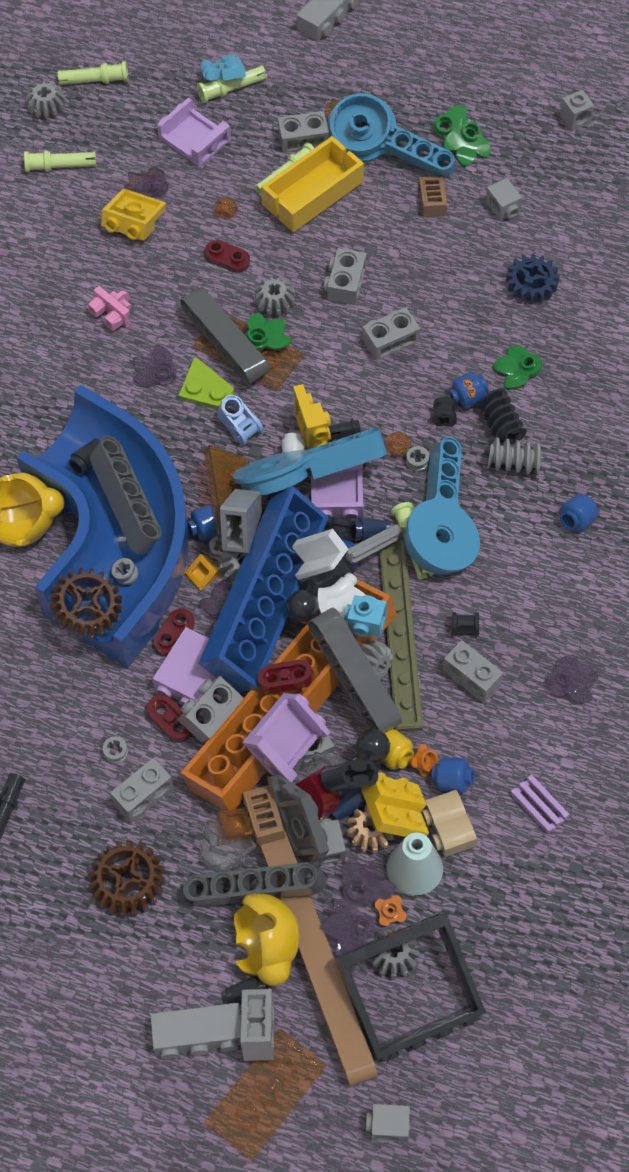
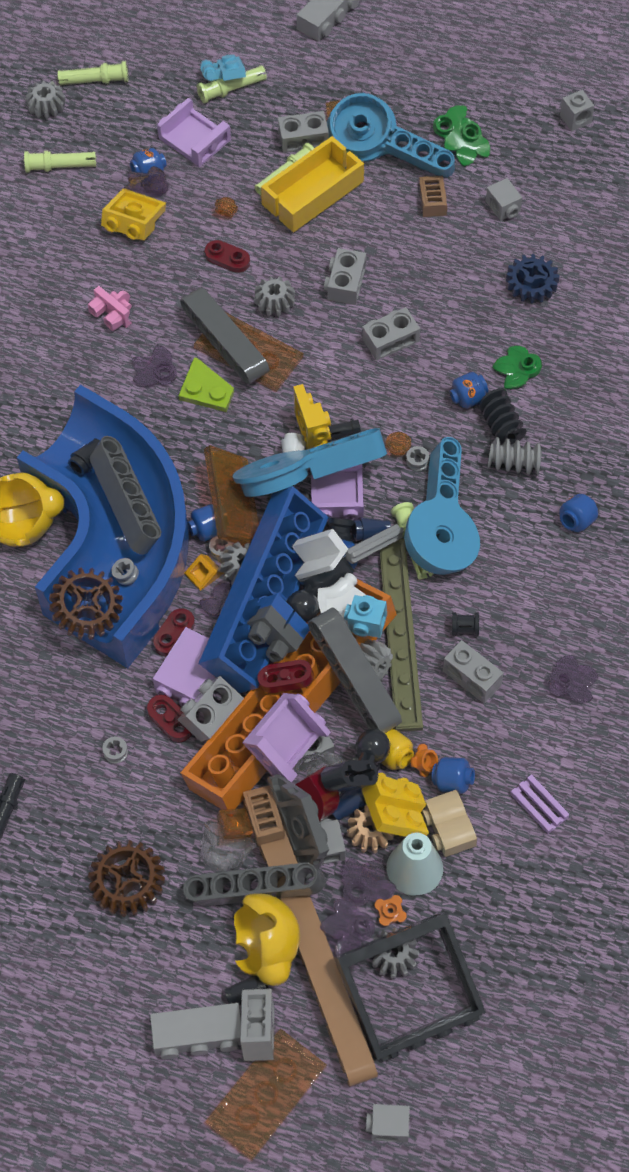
light grey brick [110,758,174,823] -> none
light blue piece [217,395,263,446] -> none
light grey slope [220,489,262,553] -> none
green plate [245,312,292,350] -> none
black wheel [432,397,458,427] -> none
none -> blue head [130,148,167,182]
none -> dark grey hips [247,593,310,662]

